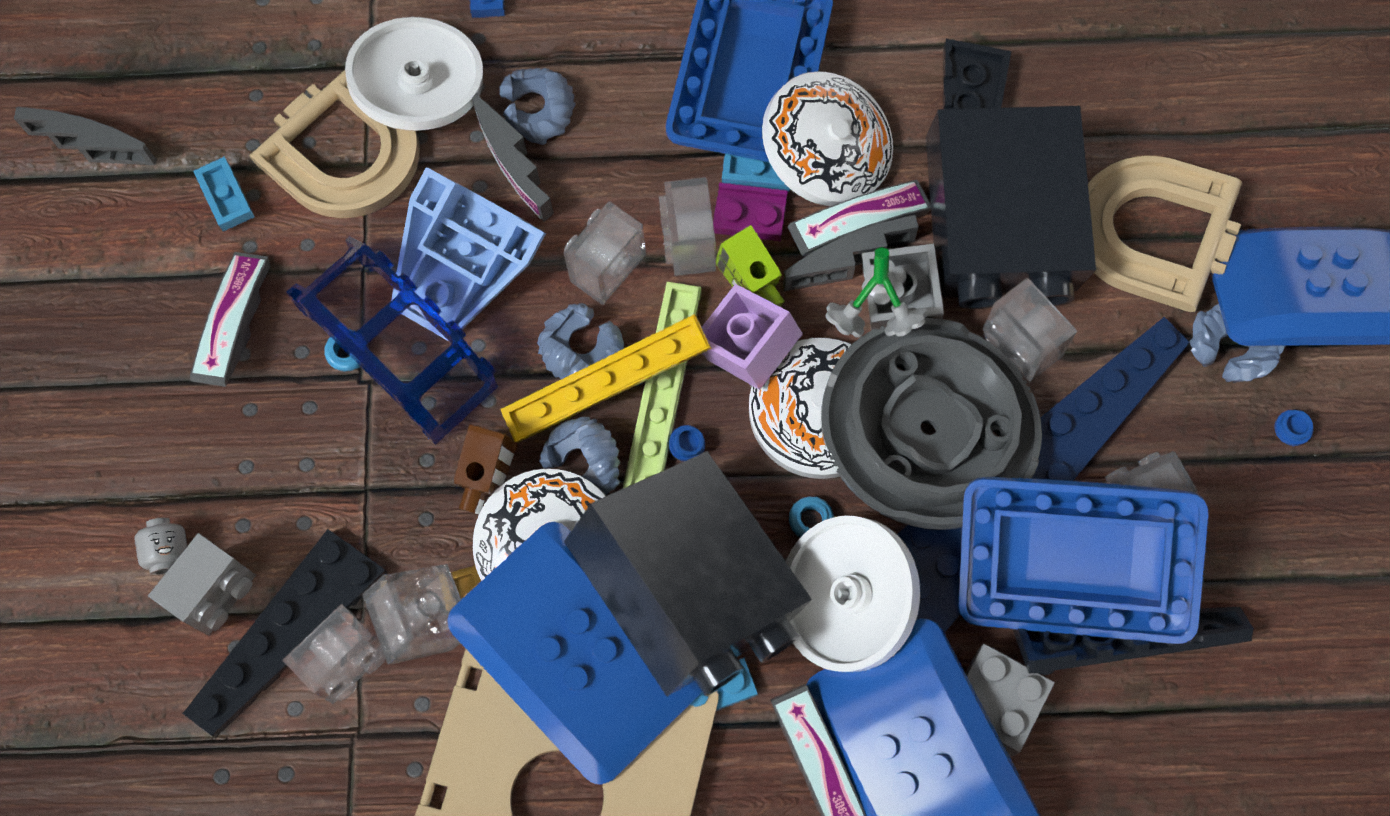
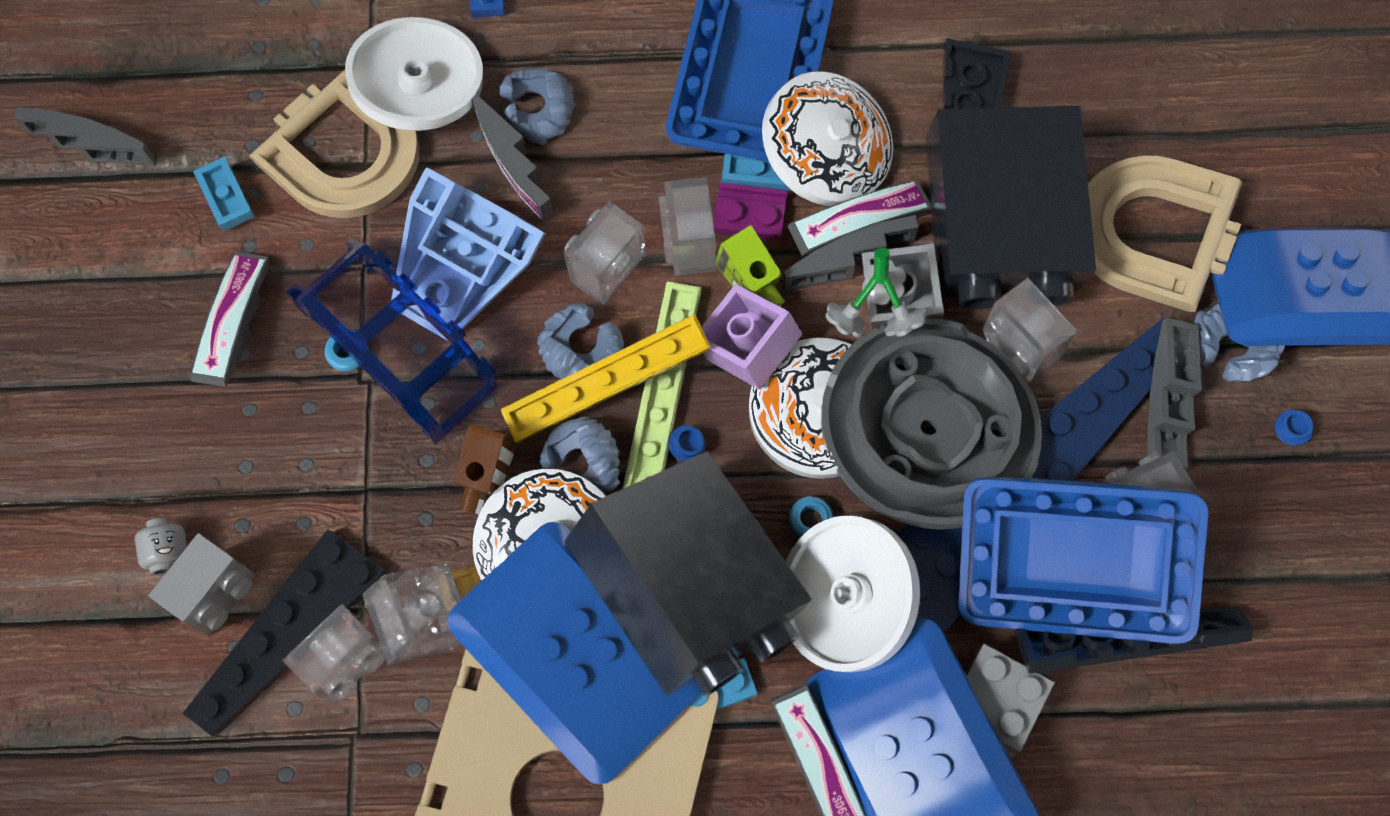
none -> dark grey slope [1147,318,1202,473]

